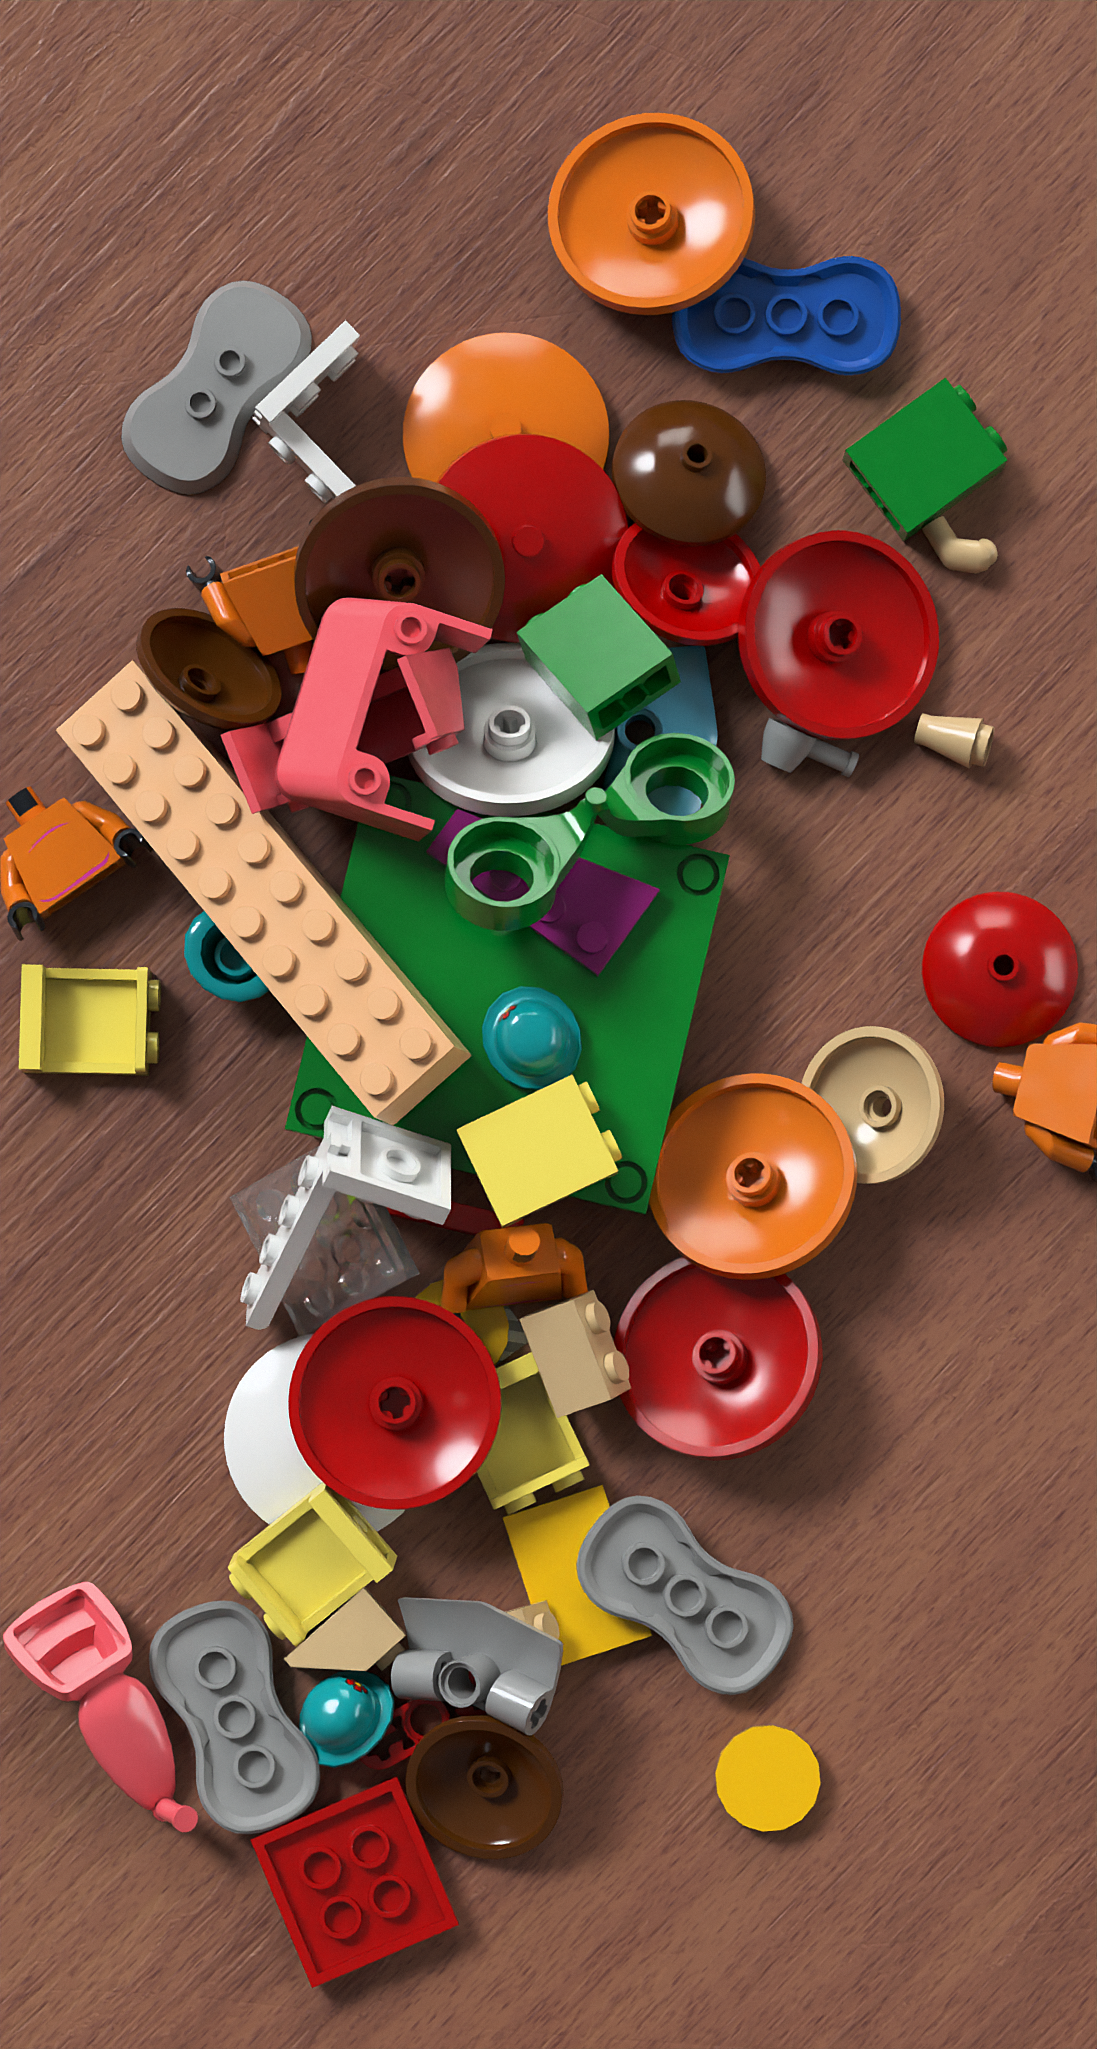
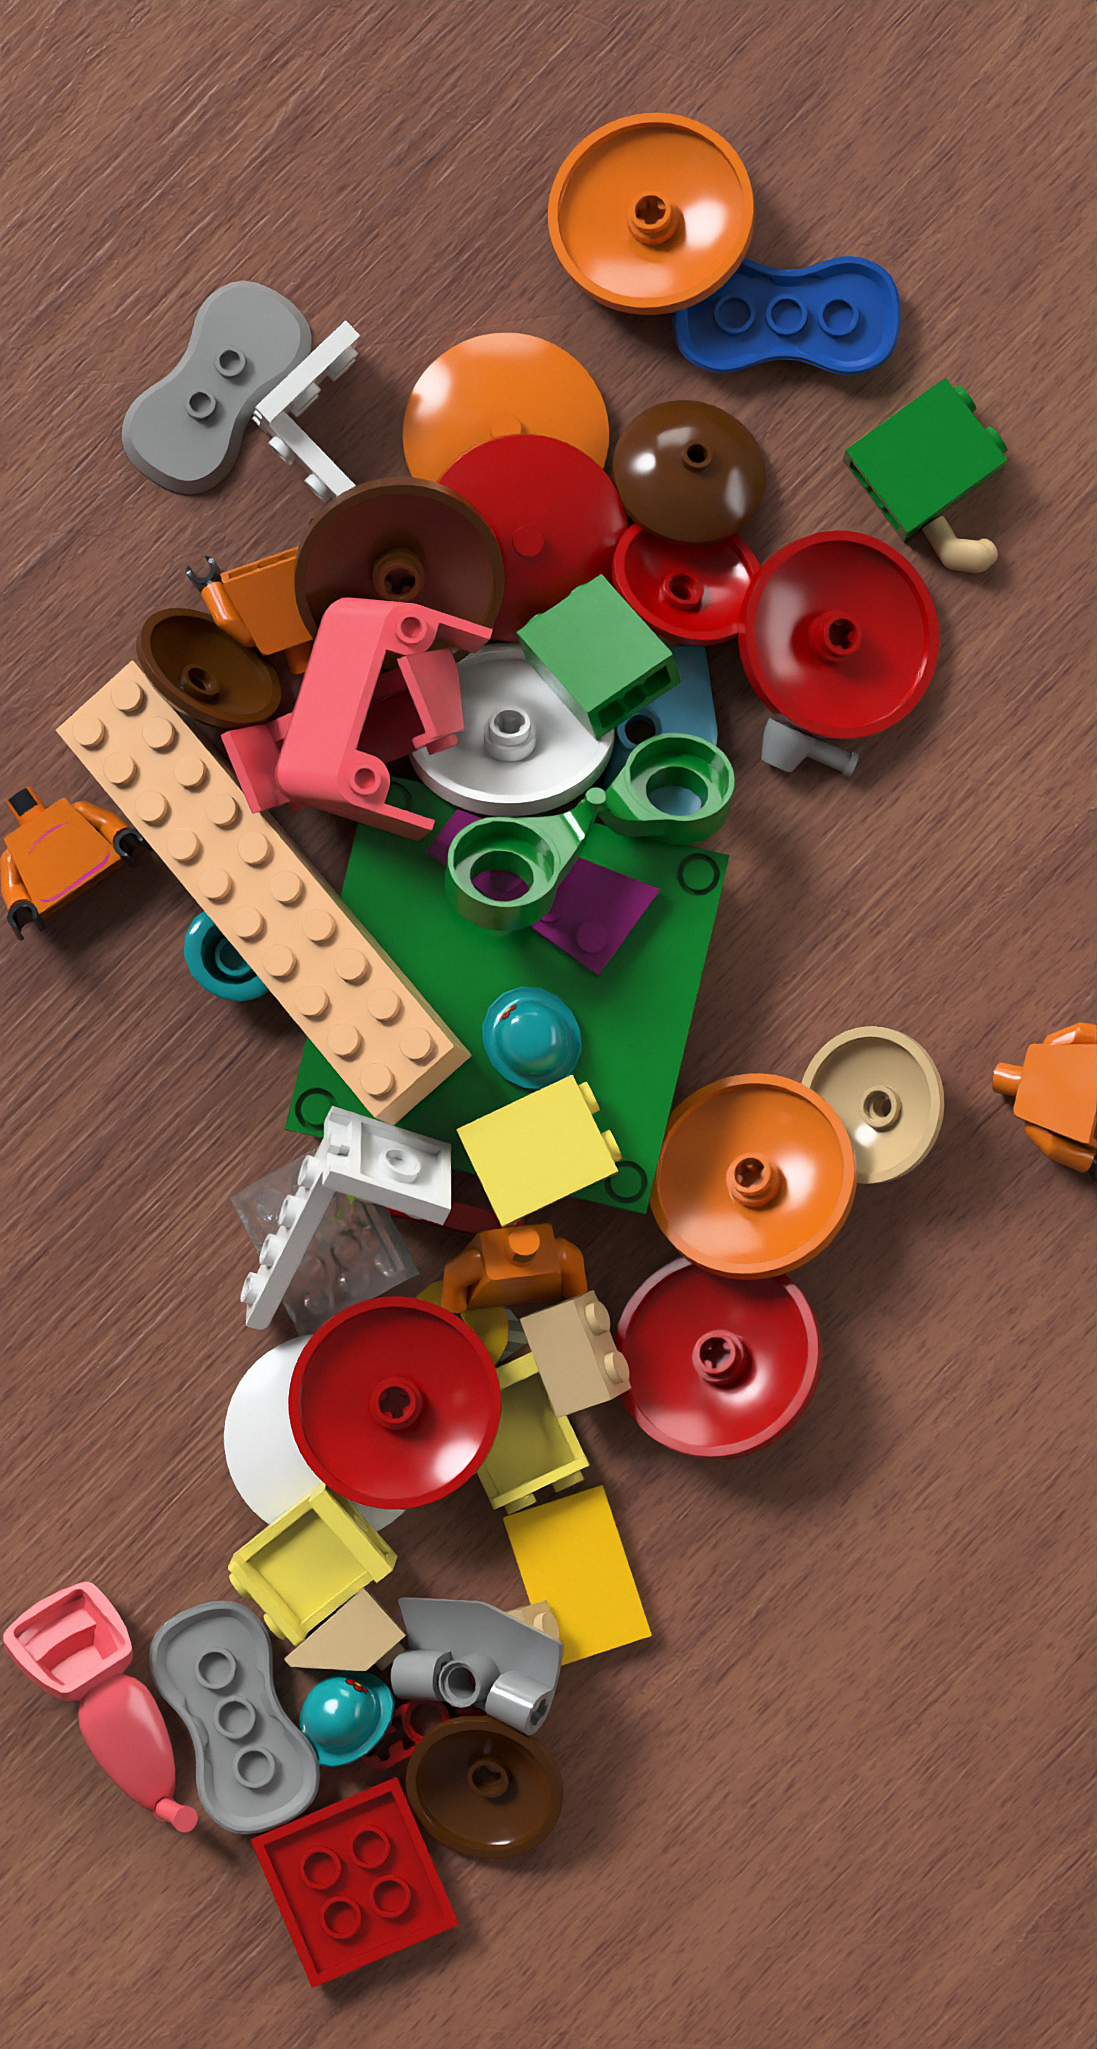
light yellow panel [19,964,161,1076] -> none
light grey plate [576,1496,794,1695] -> none
yellow tile [715,1725,821,1832] -> none
tan cone [914,713,995,769] -> none
red dish [921,892,1078,1048] -> none

